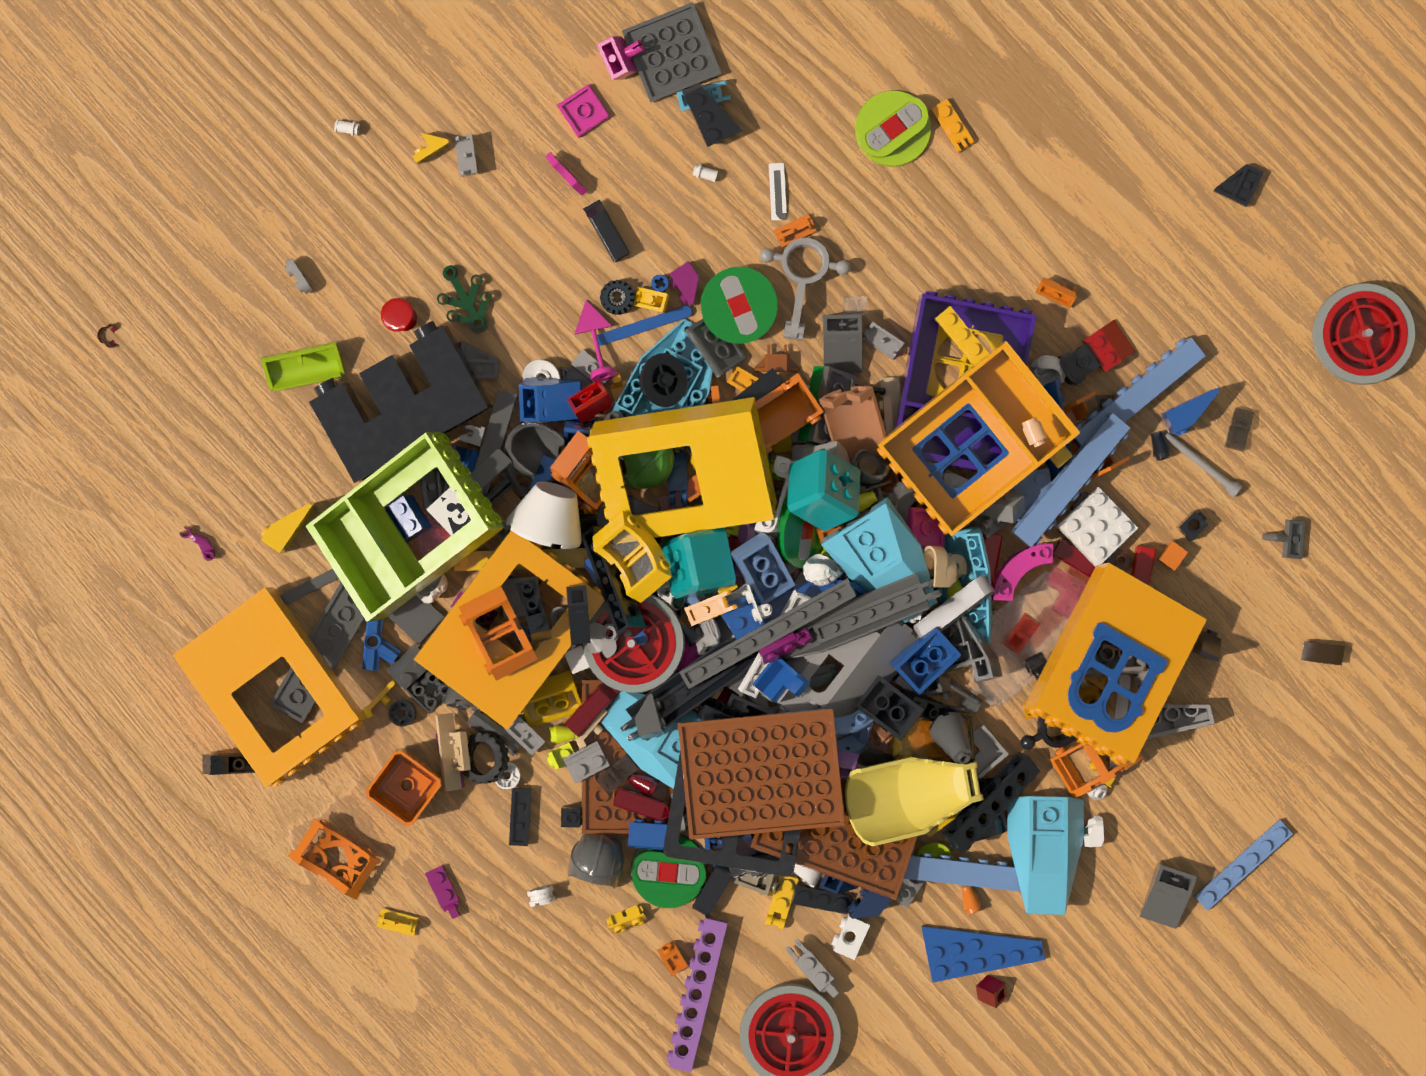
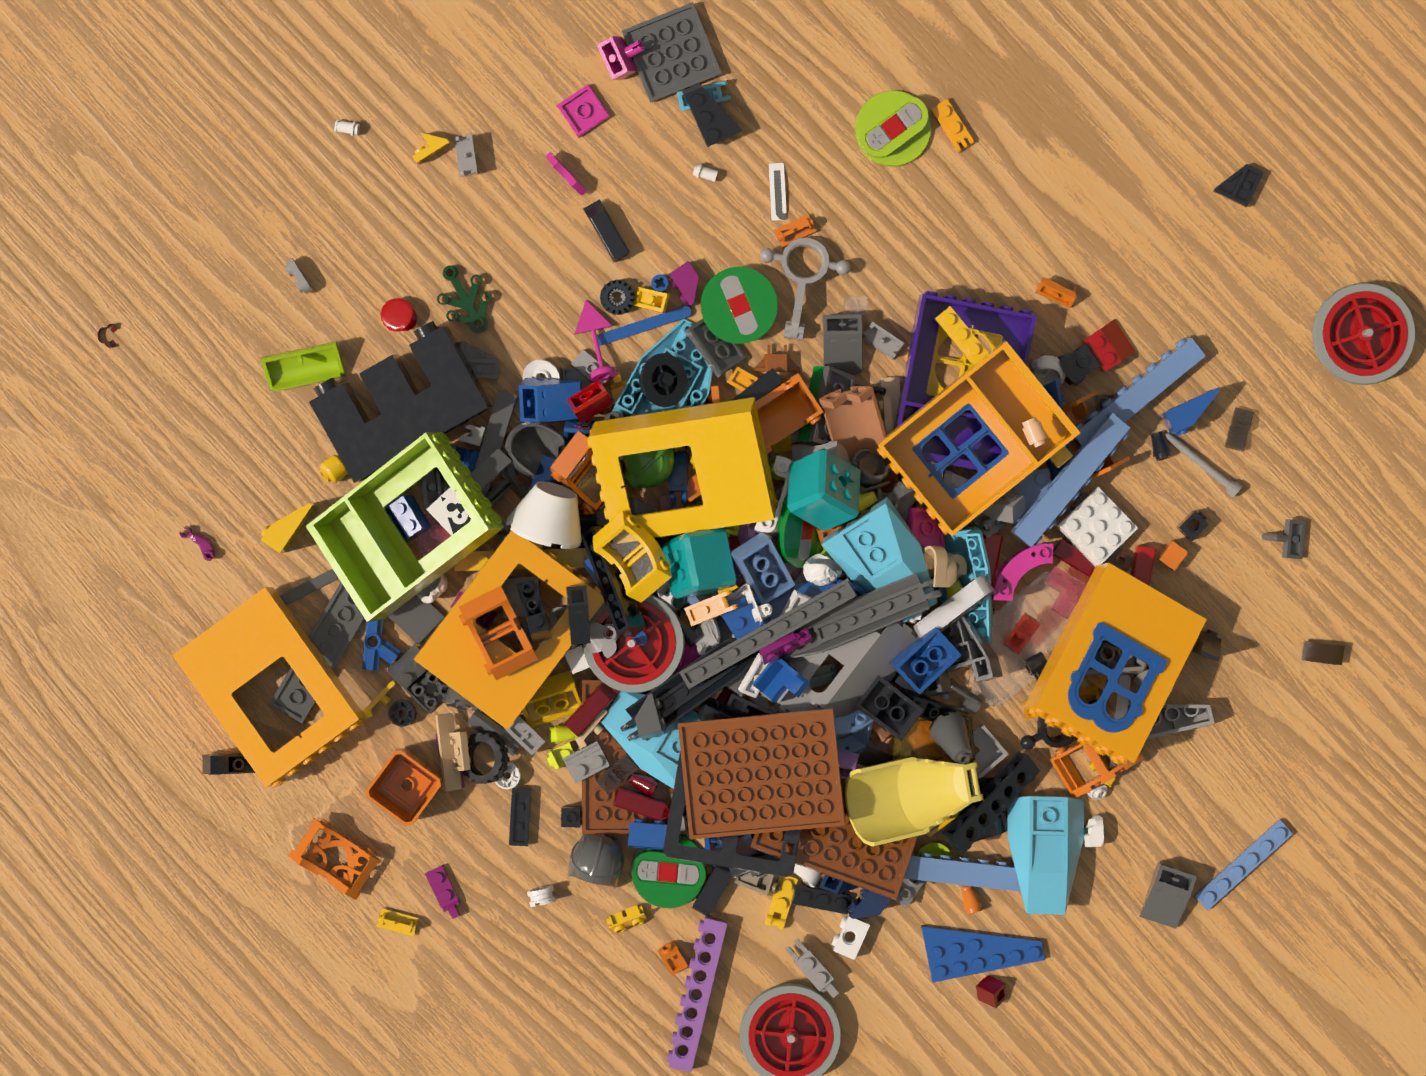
none -> yellow head [319,455,348,483]

